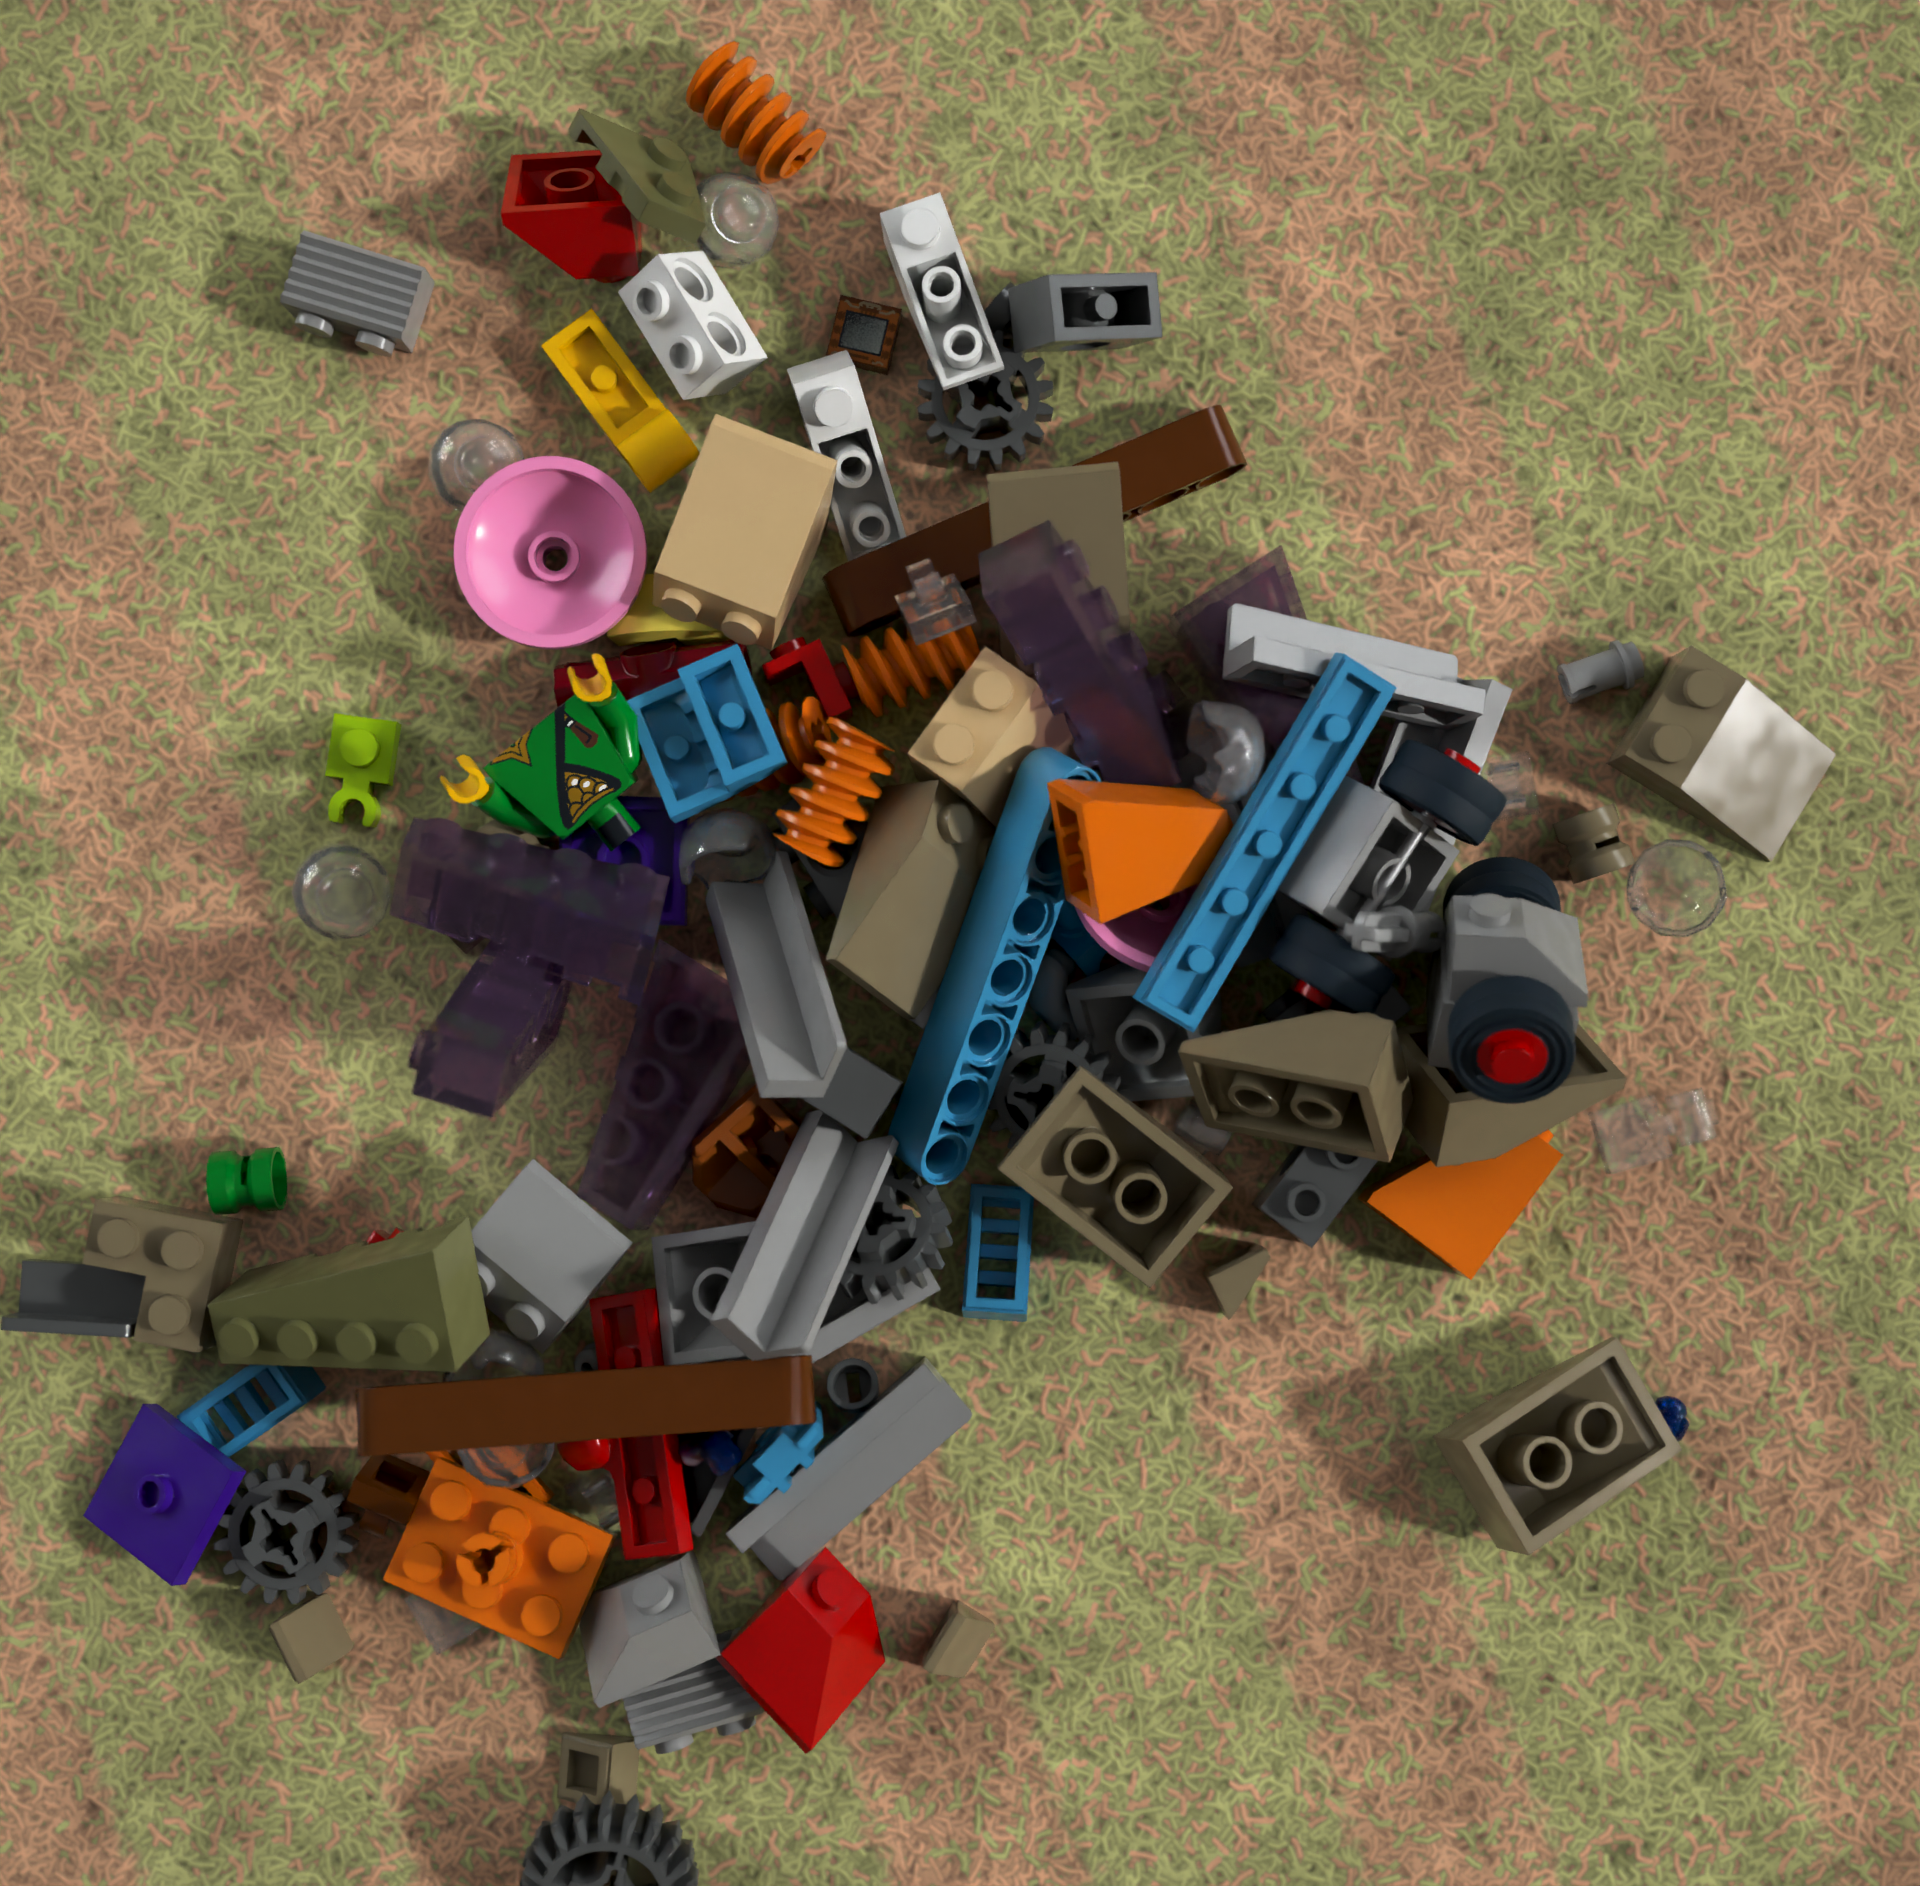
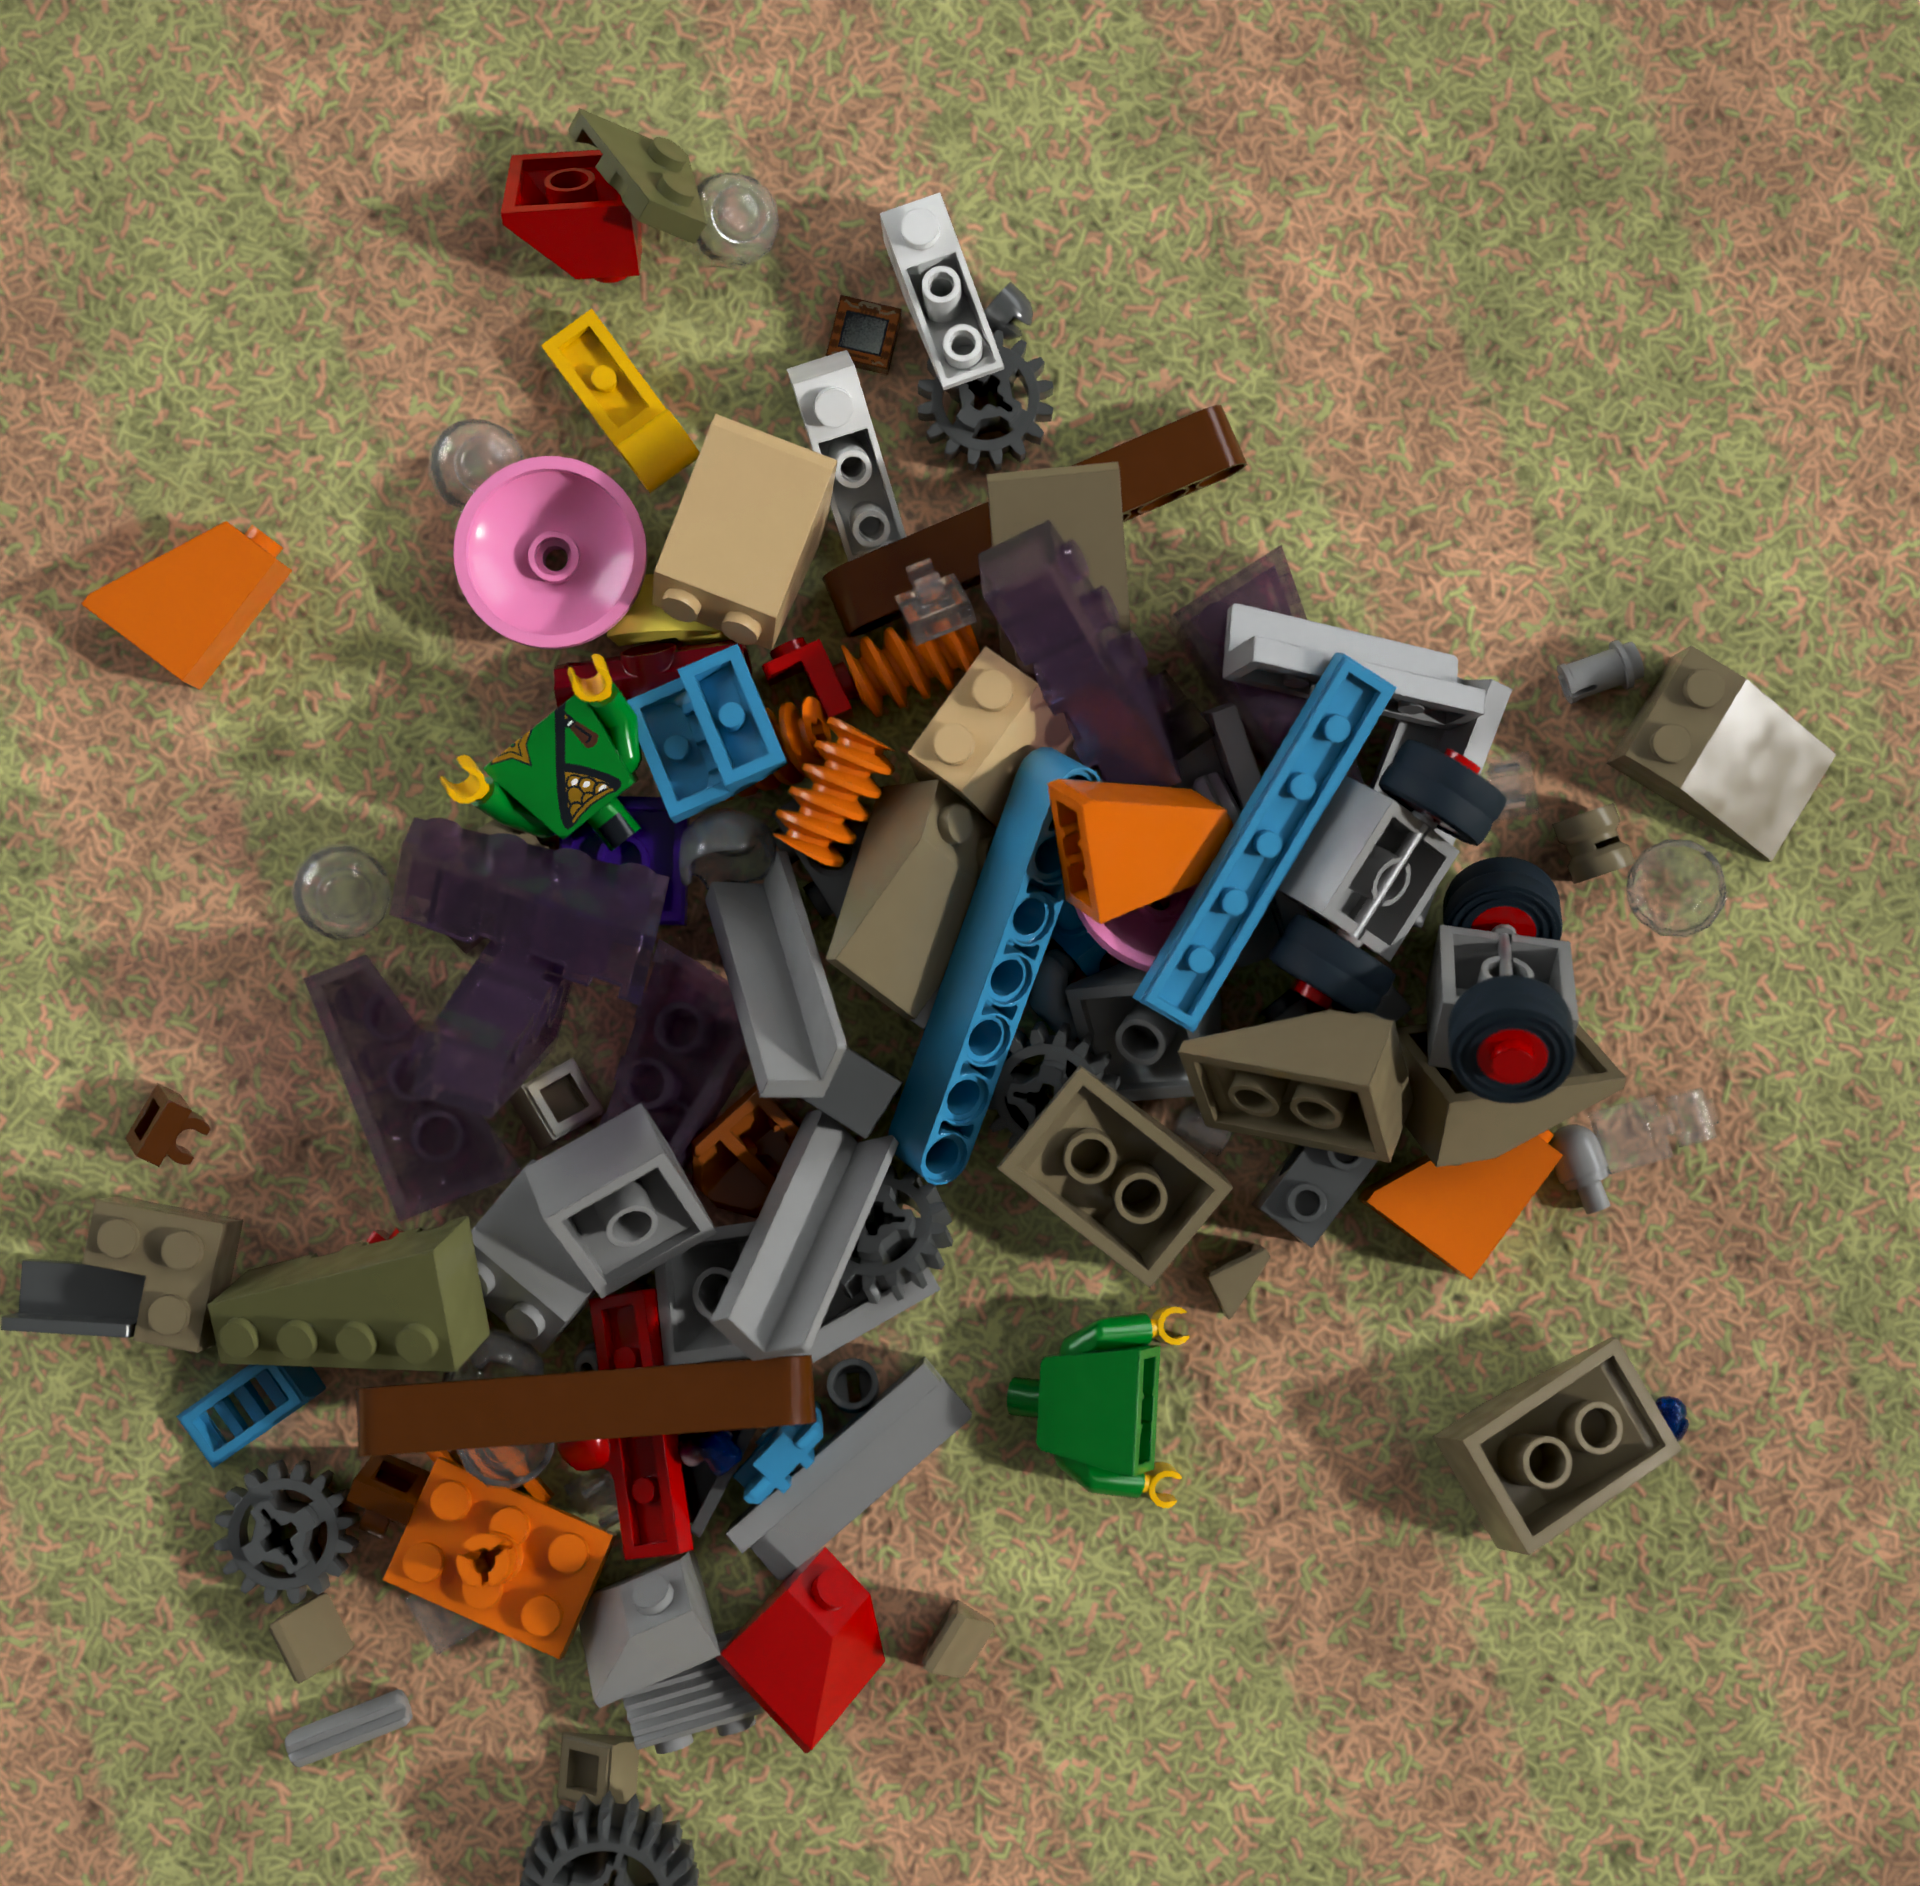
dark purple plate [83,1404,246,1586] -> none
green wheel [206,1147,288,1215] -> none
light grey brick [280,230,435,357] -> none
lime plate [325,713,402,829] -> none
white brick [618,251,768,400] -> none
orange piece [686,41,826,184] -> none
dark azure slope [962,1184,1034,1322] -> none
dark grey brick [1008,272,1163,353] -> none
clear hair [1186,700,1266,805] -> none
light grey axle [1344,906,1446,958] -> none
light grey slope [1444,893,1588,1007] -> none
none -> orange slope [81,521,292,690]
none -> reddish brown tile [125,1083,211,1167]
none -> light grey axle [285,1689,413,1767]
none -> wedge [304,955,523,1222]
none -> dark tan slope [509,1058,605,1150]
none -> light grey slope [524,1103,717,1299]
none -> green torso [1007,1306,1190,1508]
none -> light grey cylinder [1549,1124,1611,1214]

